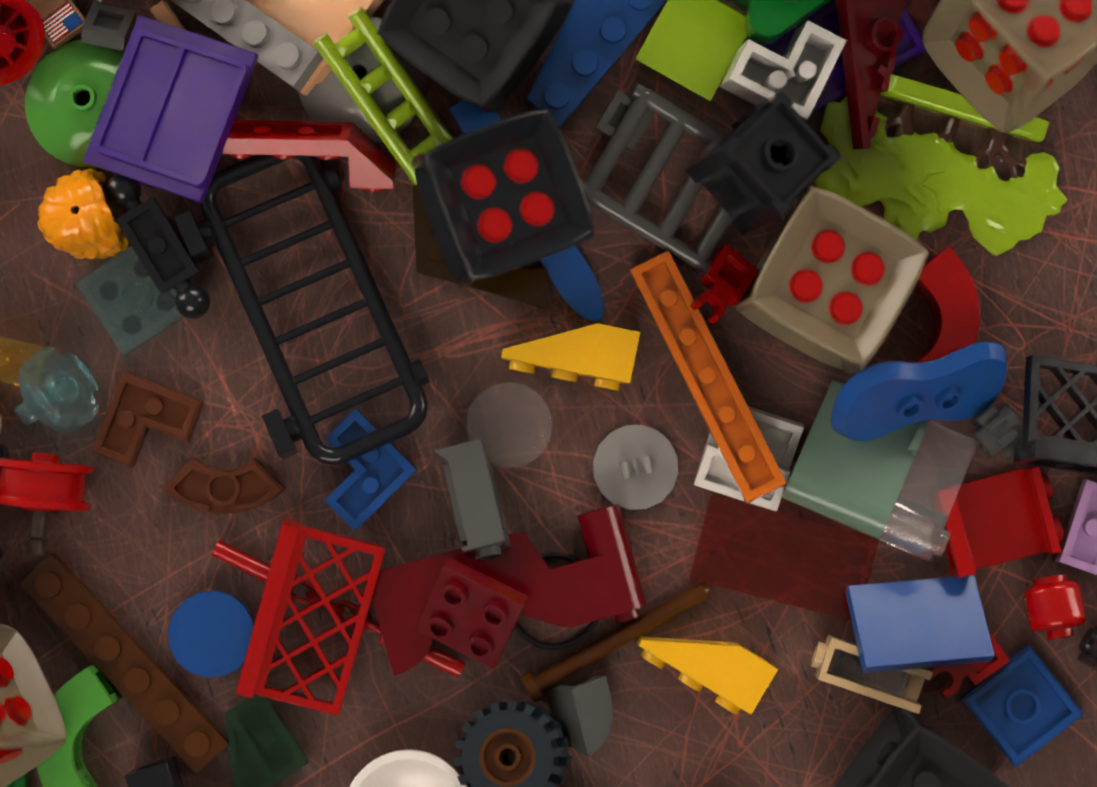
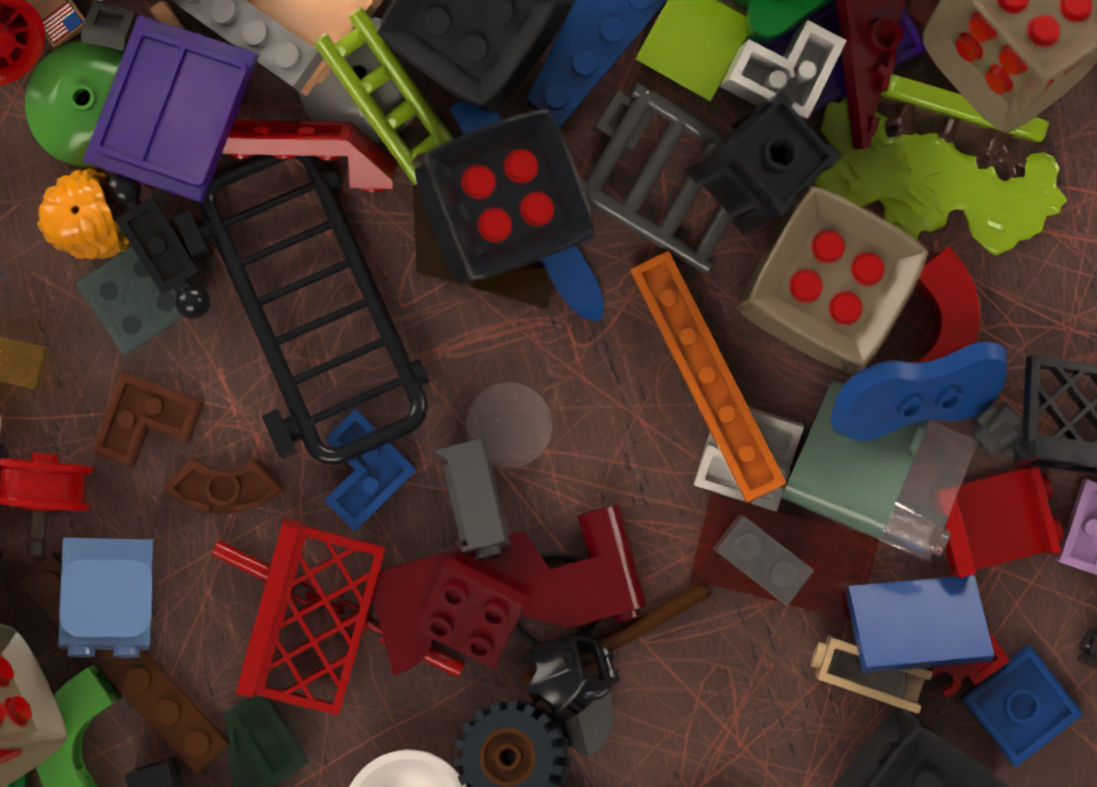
clear light blue tile [13,347,100,432] -> none
blue tile [168,590,254,678] -> none
yellow slope [501,323,640,391] -> none
light grey piece [593,425,678,510] -> none
yellow slope [636,636,779,715] -> none
red plate [690,243,759,324] -> none
red head [1024,574,1086,640] -> none
none -> medium blue brick [59,538,153,658]
none -> black helmet [521,634,620,721]
none -> flat silver brick [712,515,814,605]

